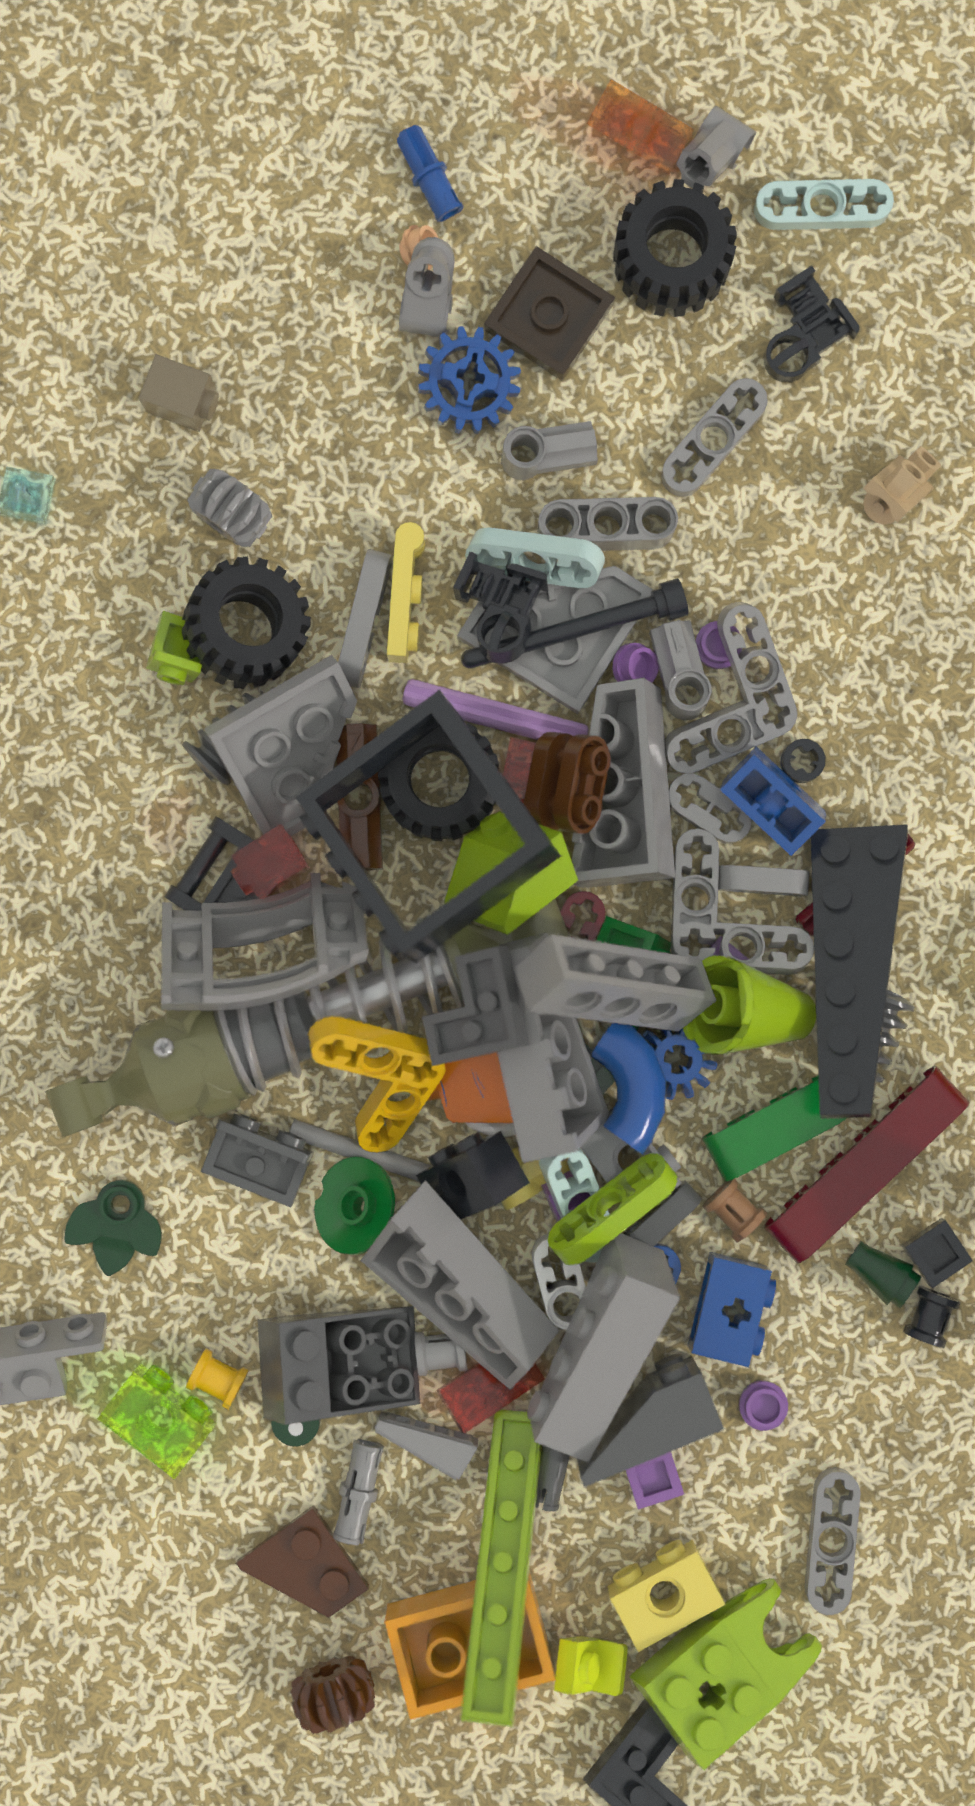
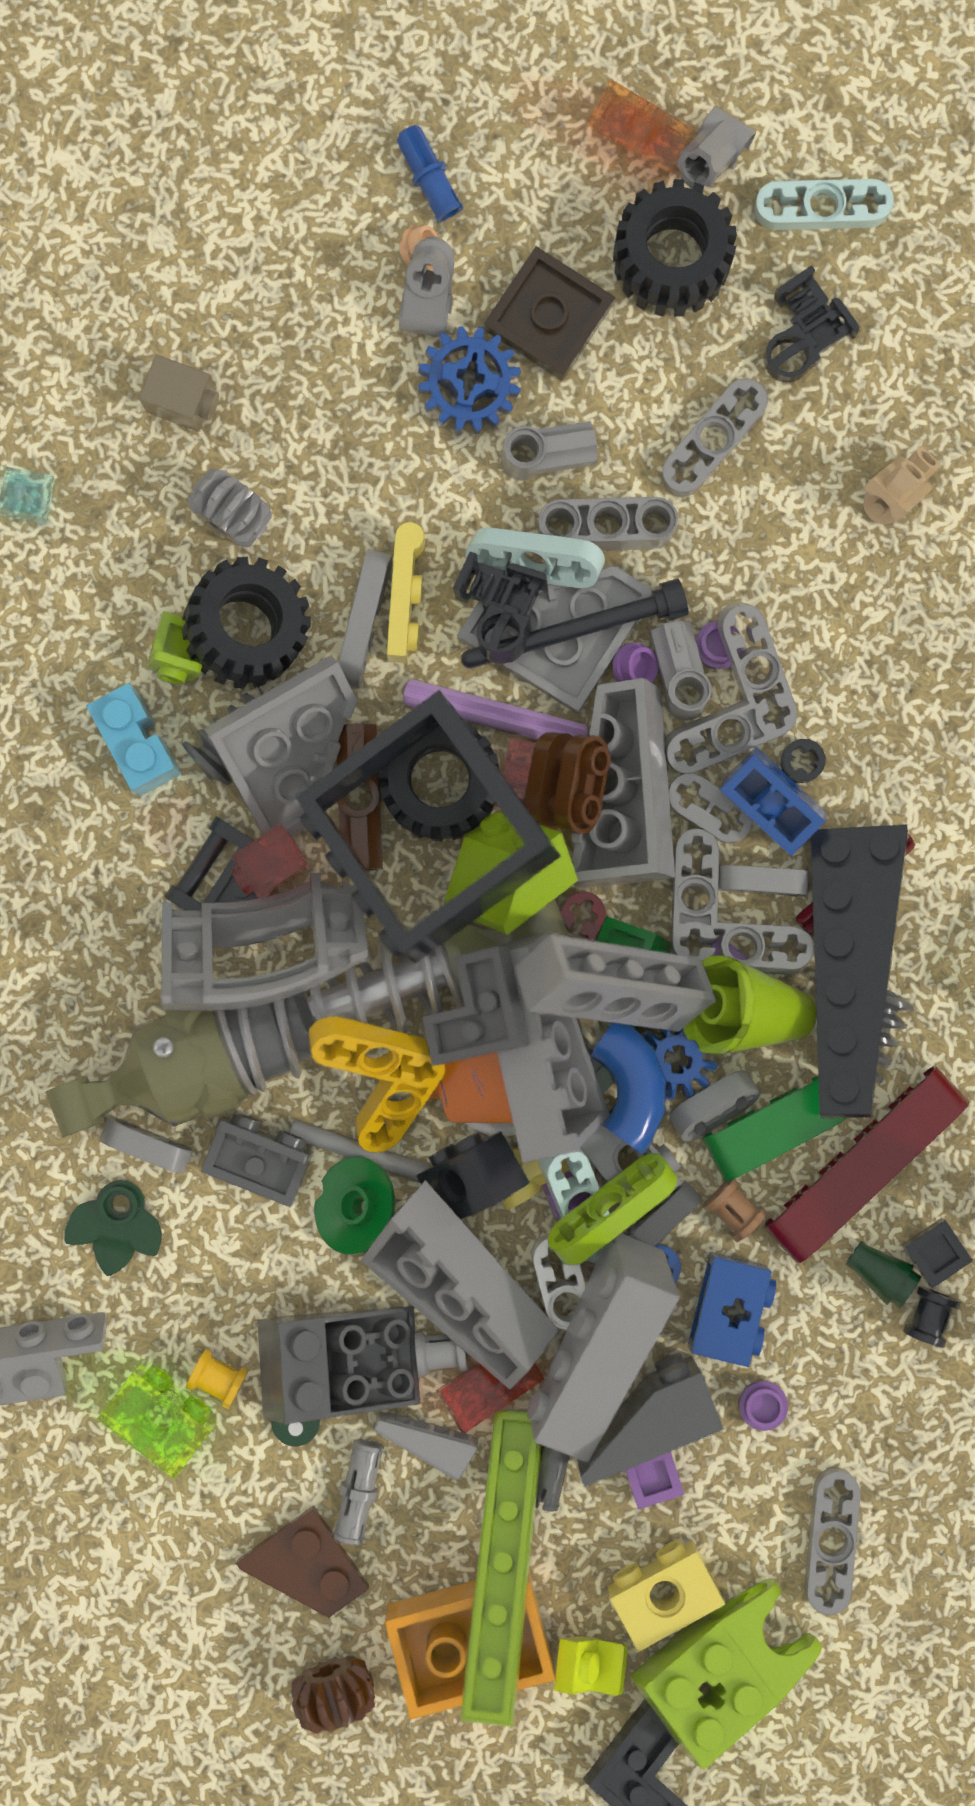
none -> medium azure brick [86,683,182,796]
none -> light grey beam [99,1117,193,1174]
none -> light grey beam [670,1070,761,1141]

